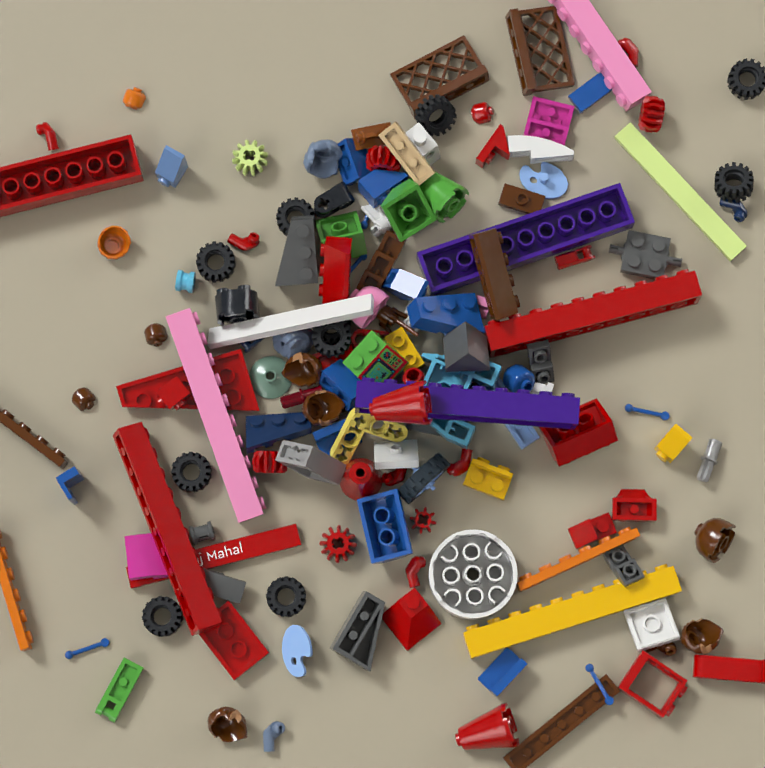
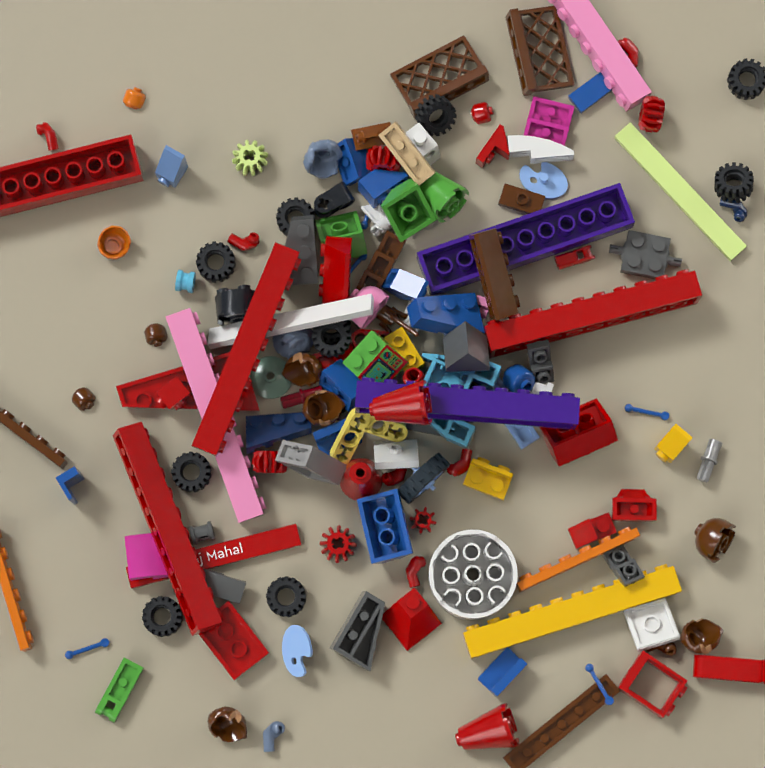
none -> red brick [191,242,302,456]

